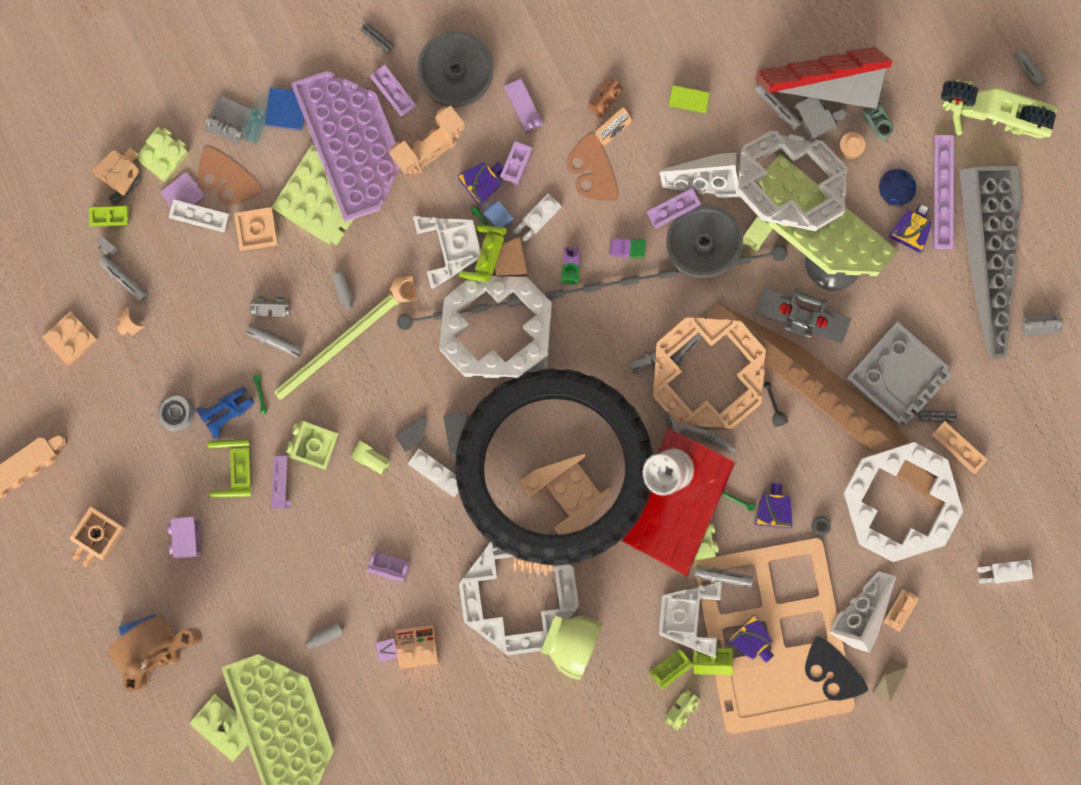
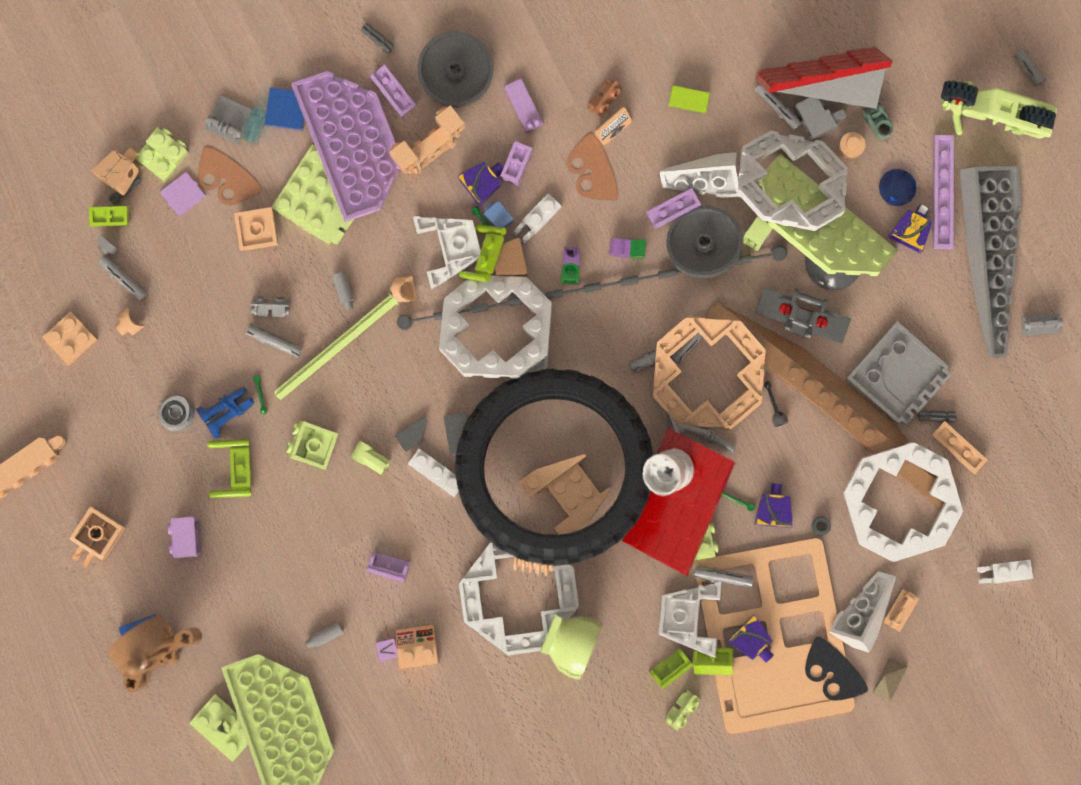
white plate [168,199,229,233] -> none
lavender hinge [271,456,291,509] -> none

